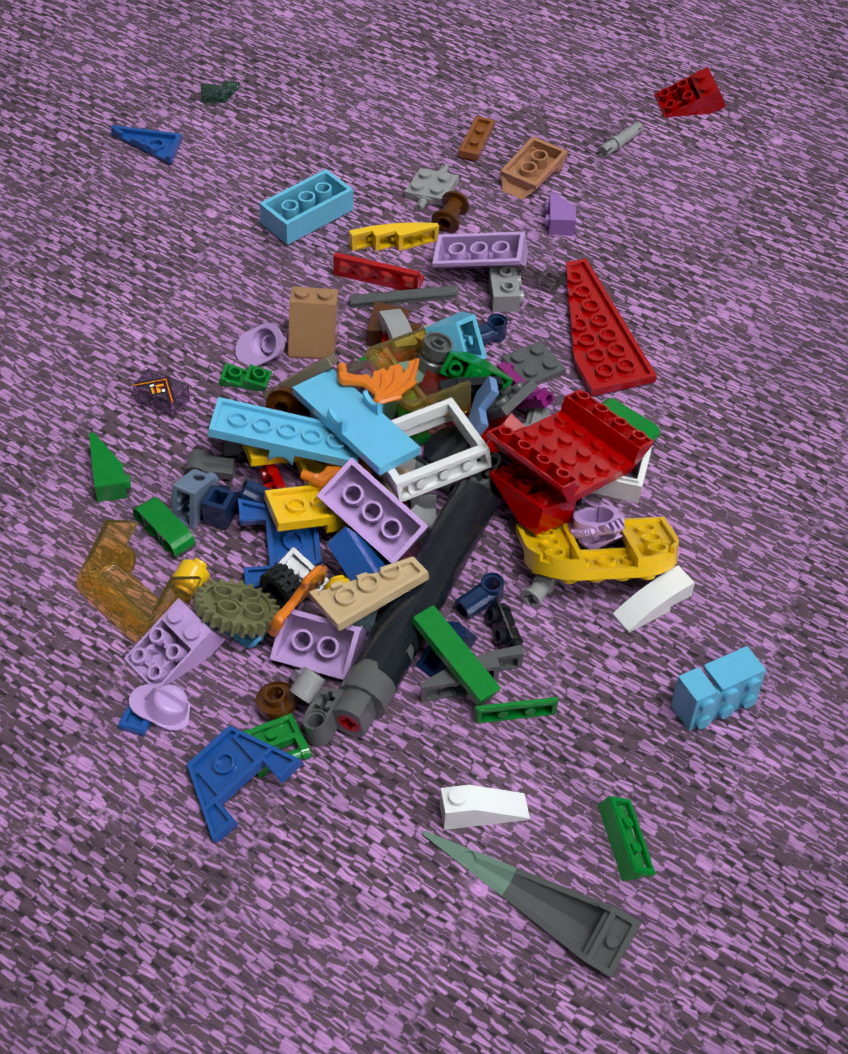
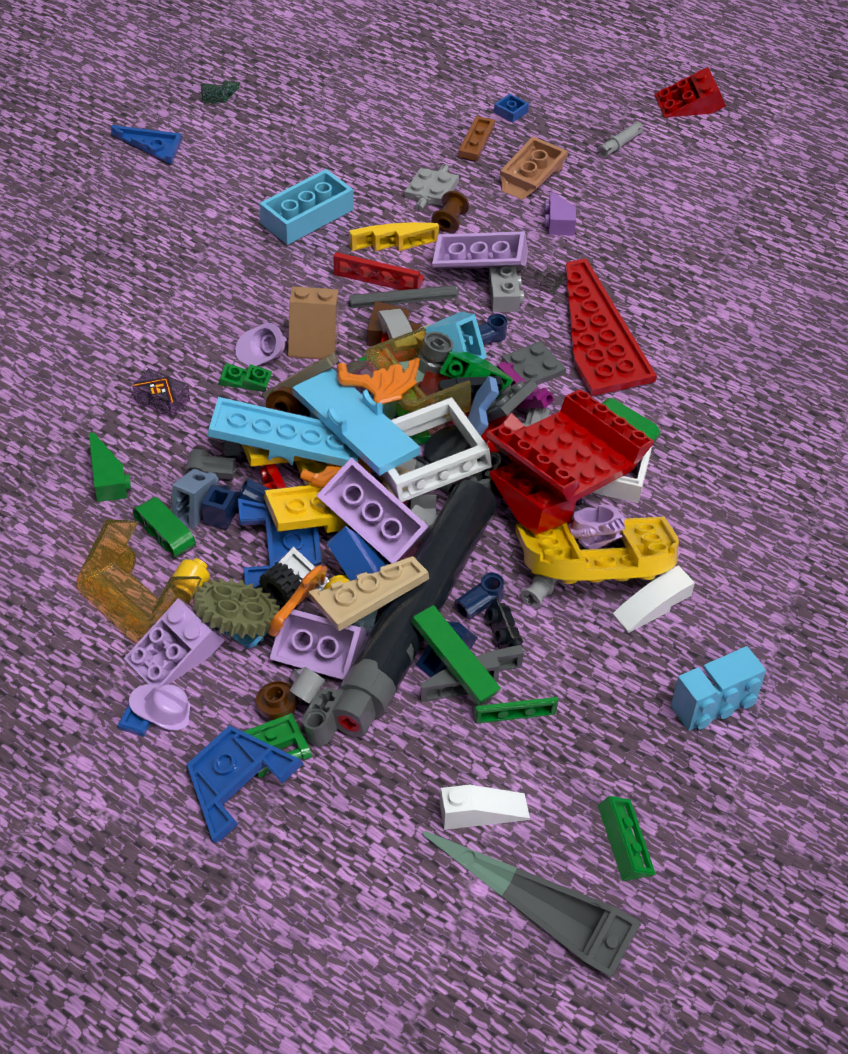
none -> blue piece [494,94,529,123]

